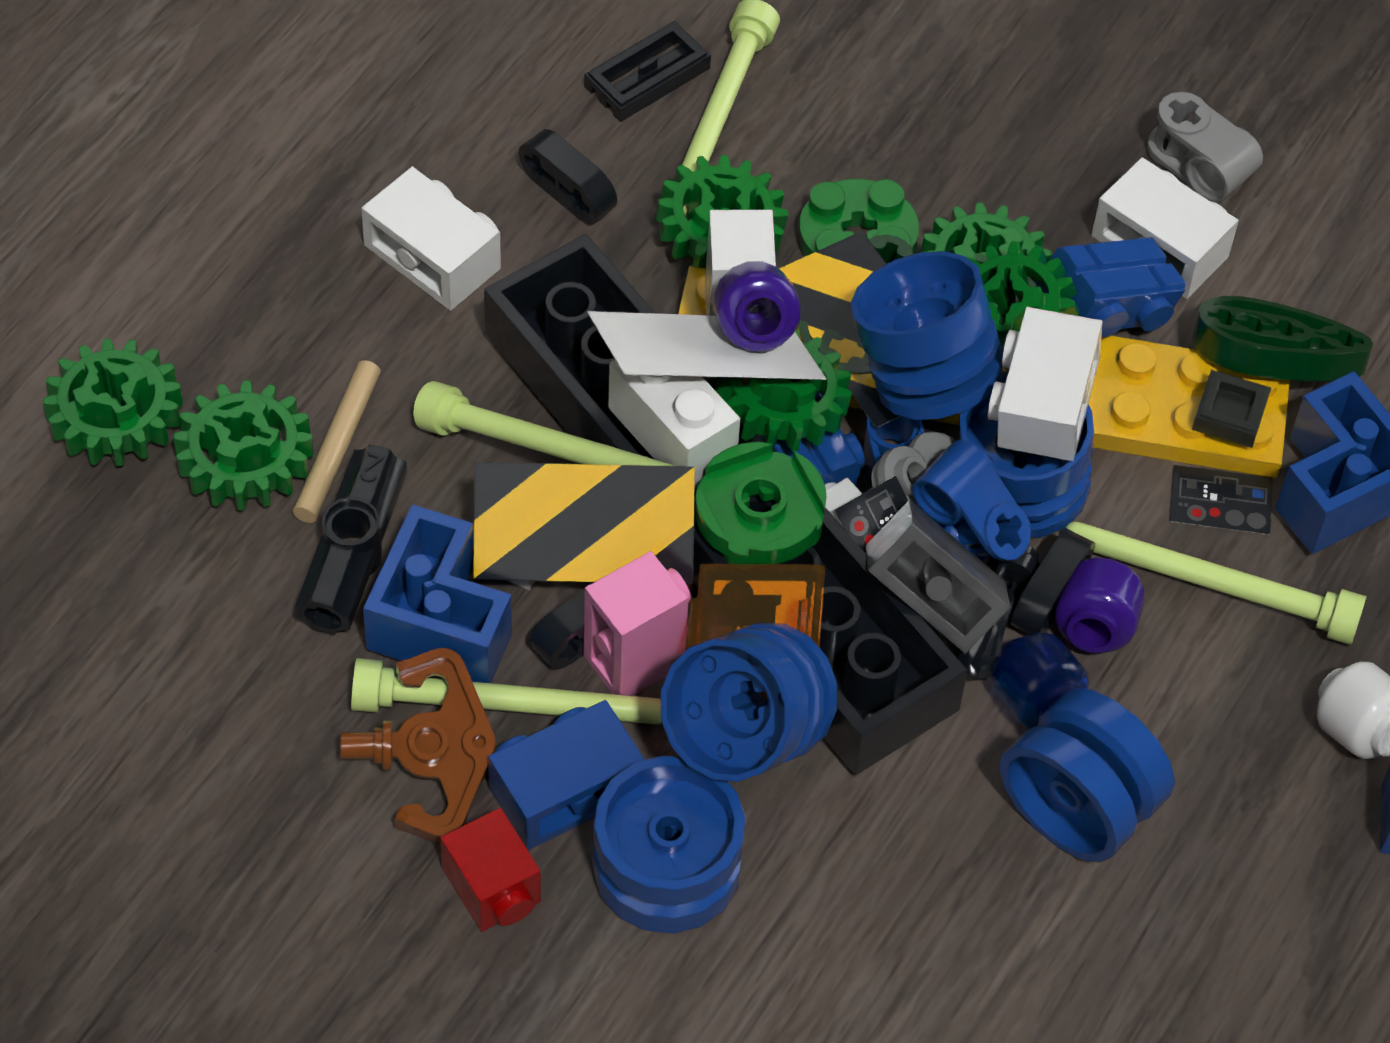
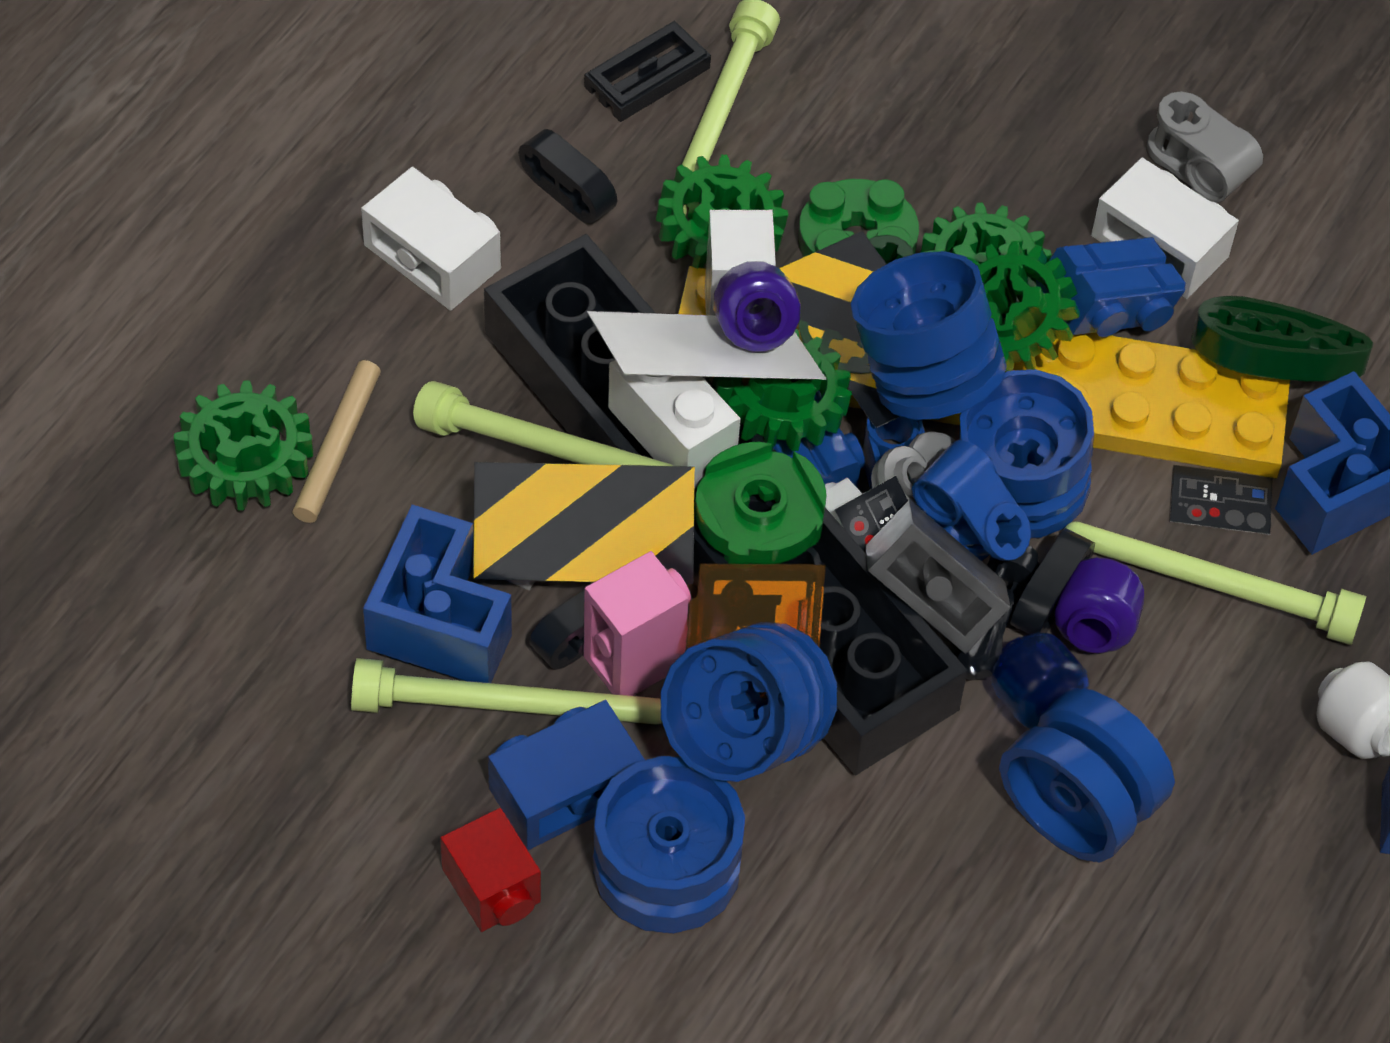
green gear [43,338,183,466] -> none
black piece [295,444,407,635] -> none
dark orange piece [341,648,496,844] -> none
white brick [988,307,1102,461] -> none
pearl dark grey tile [1192,370,1271,448] -> none

